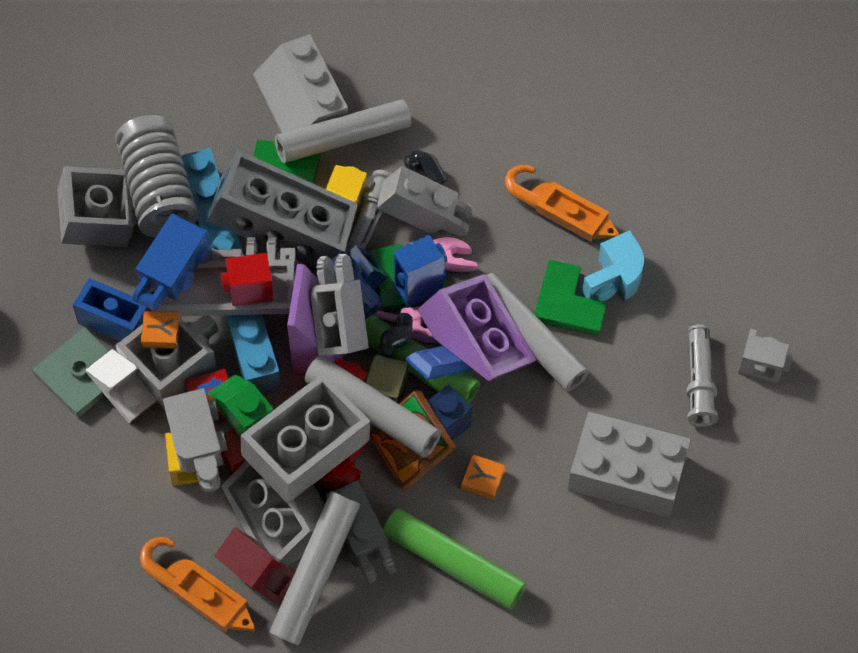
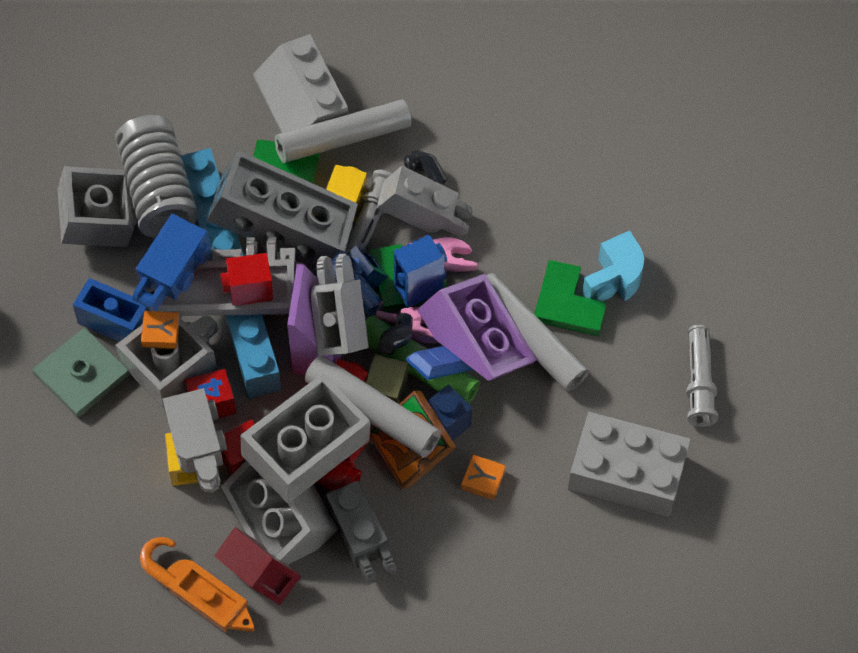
white slope [85,349,157,424] -> none
green slope [207,375,274,438] -> none
light grey piece [269,491,361,645] -> none
bright green piece [383,508,527,610] -> none
orange plate [505,165,619,243] -> none
light grey brick [738,328,794,383] -> none

